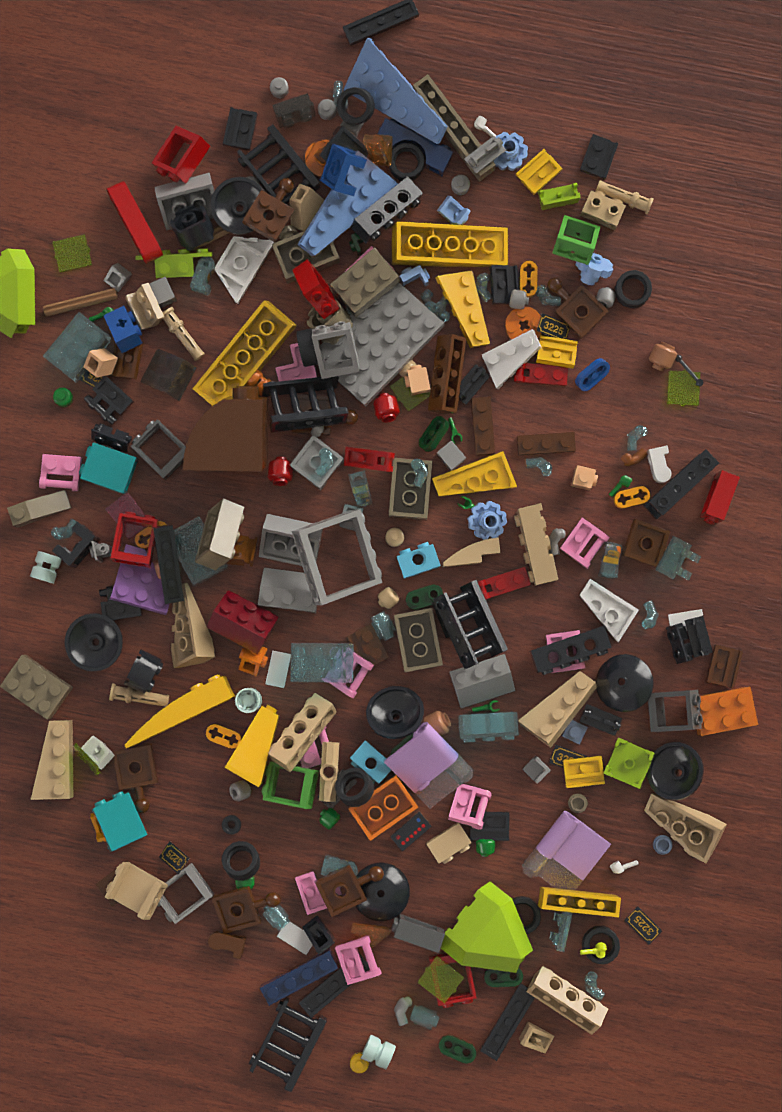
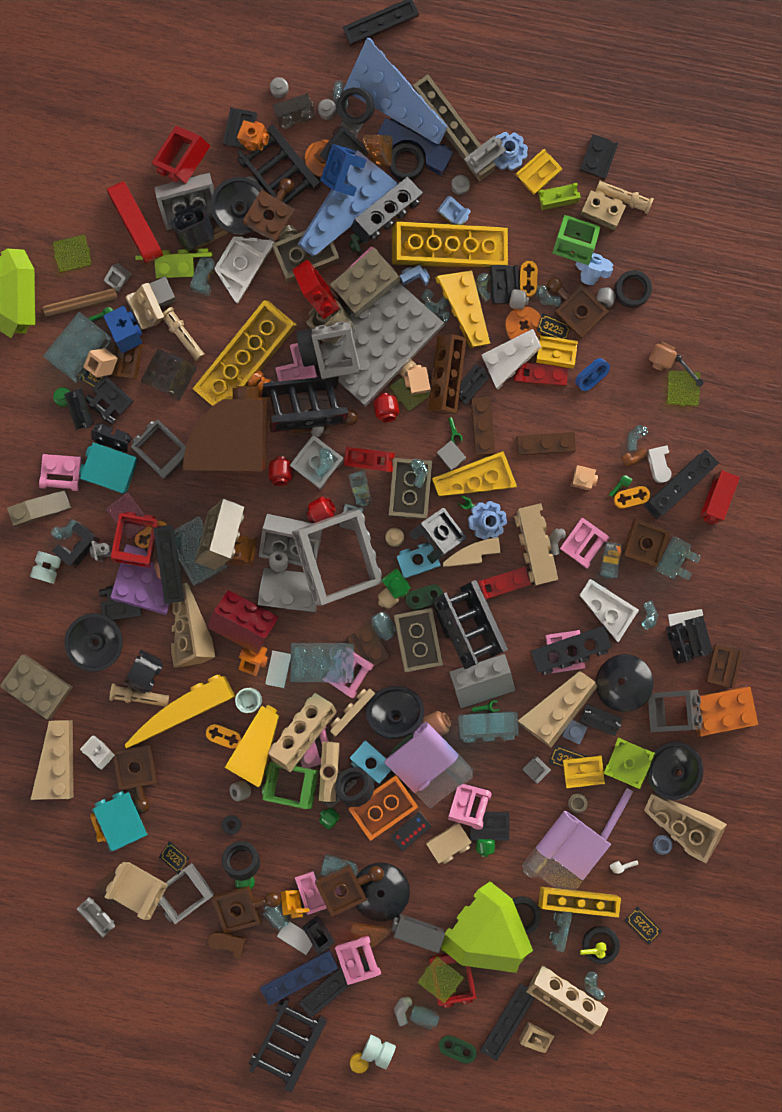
clear neon green piece [73,744,100,775] -> none
tan slope [290,184,324,231] -> none
dark green plate [419,416,449,452] -> none
white hand [474,116,496,137] -> none
dark green plate [484,967,523,987] -> none
clear light blue arm [525,457,552,476] -> none
none -> black hinge [64,388,93,430]
none -> light grey hinge [77,897,115,938]
none -> orange brick [237,120,269,151]
none -> light grey piece [269,550,288,572]
none -> light orange bracket [281,890,310,918]
none -> red head [306,496,336,523]
none -> tan plate [330,688,375,736]
none -> green bracket [381,568,411,599]
none -> panel [409,508,467,564]
none -> lavender bar [600,788,633,840]

